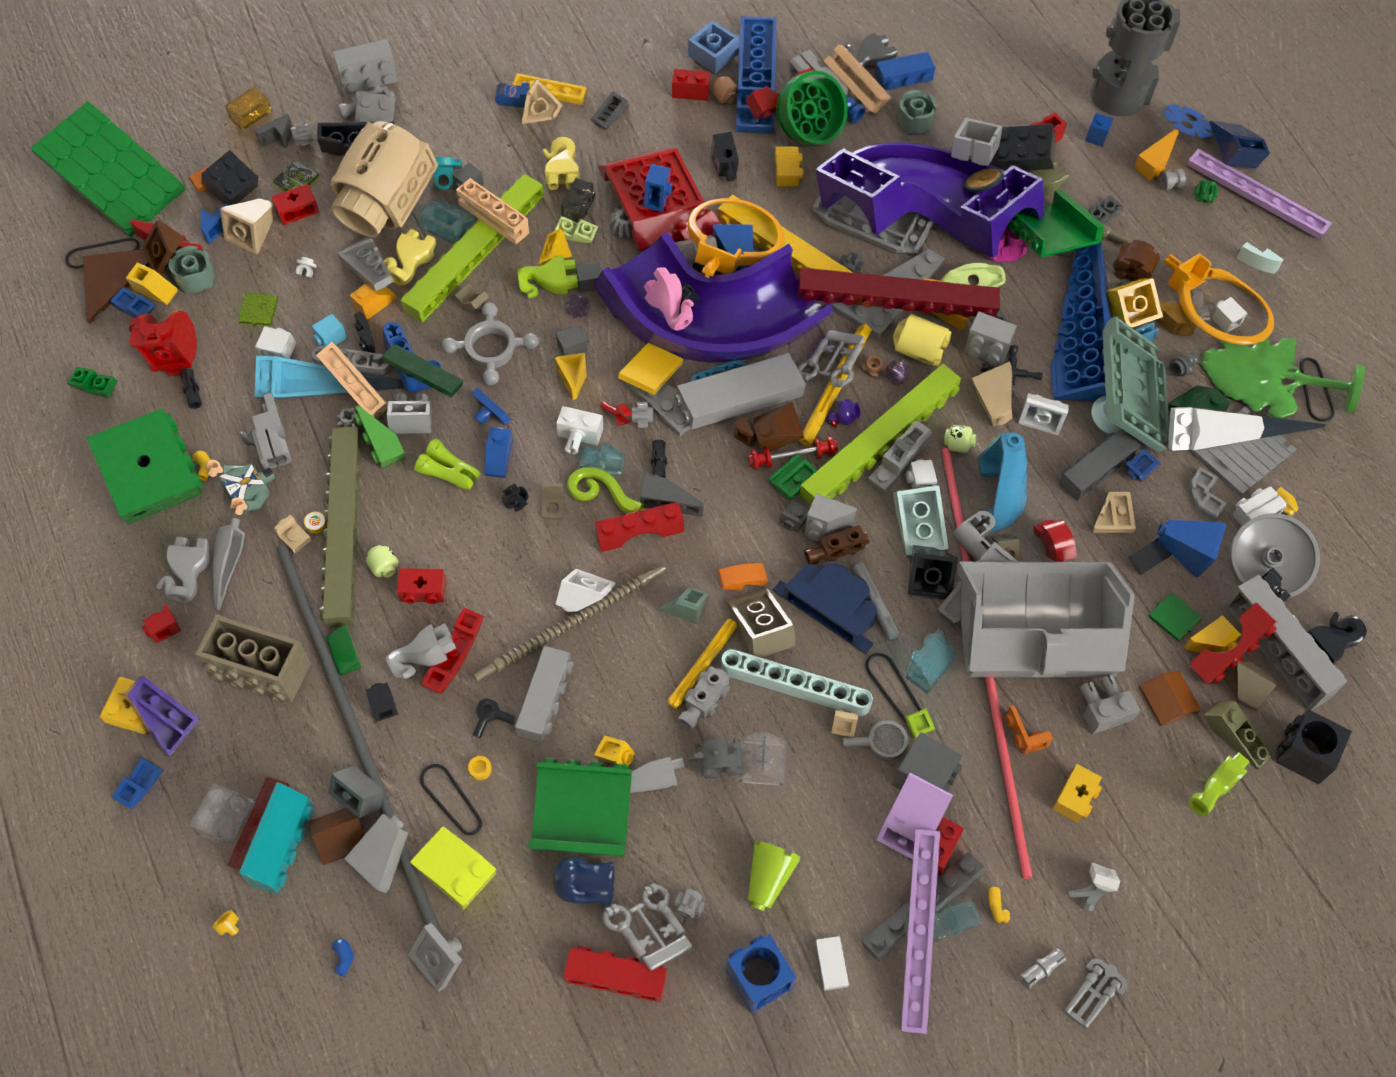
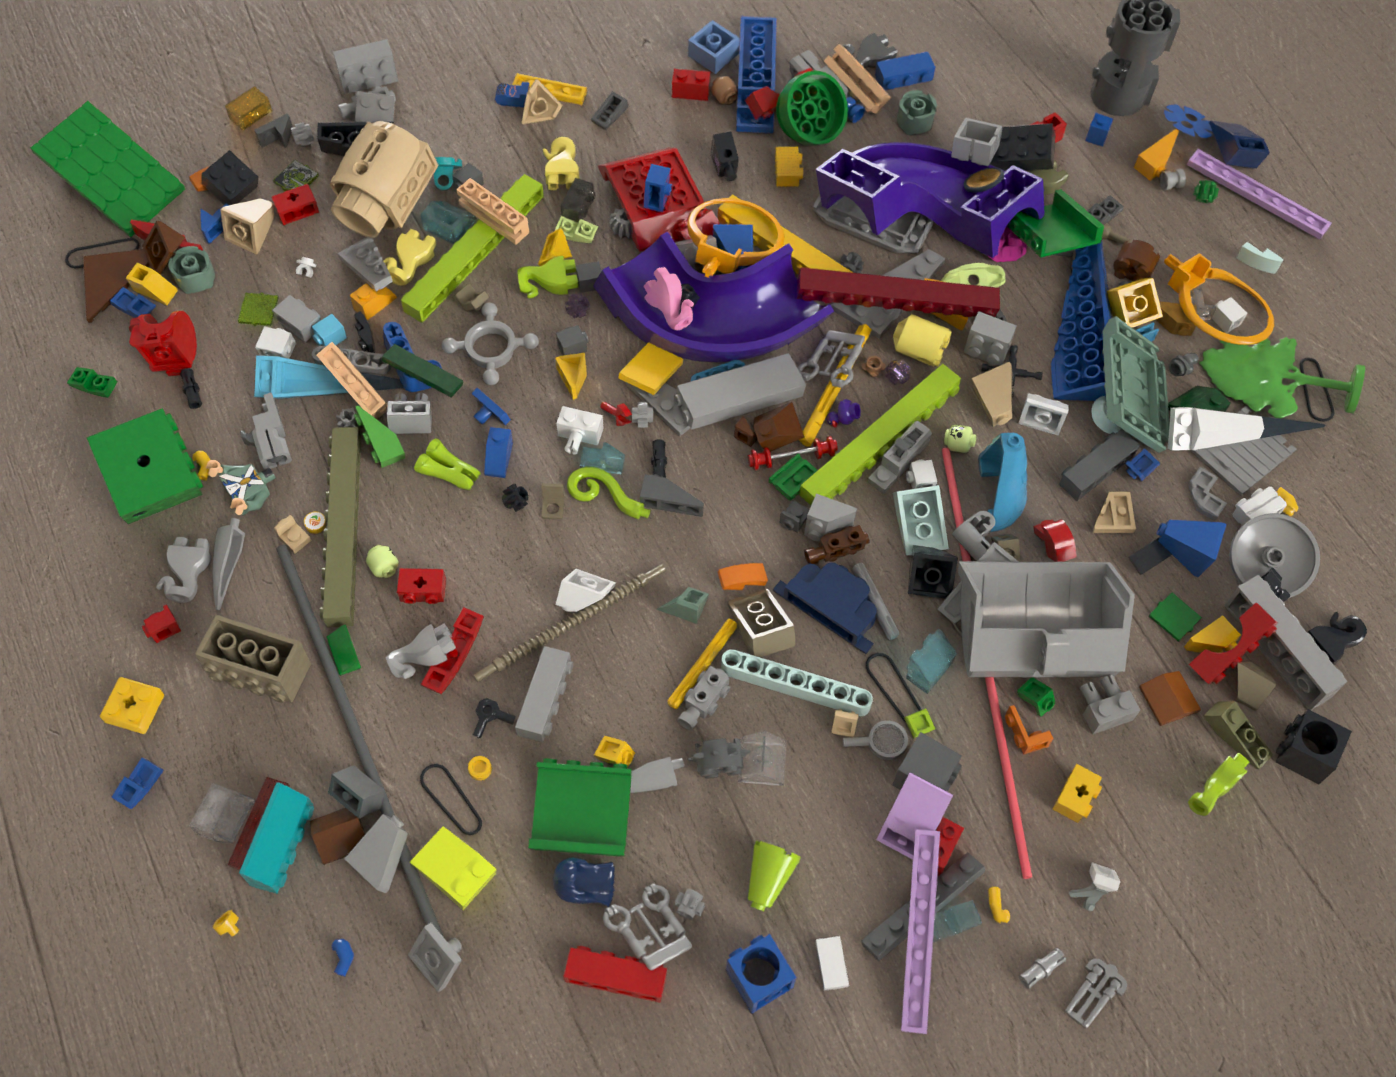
dark purple wedge [124,676,199,756] -> none
black brick [365,682,398,722] -> none
red arch [595,502,684,552] -> none
none -> light grey brick [272,295,321,343]
none -> green bracket [1017,677,1056,717]

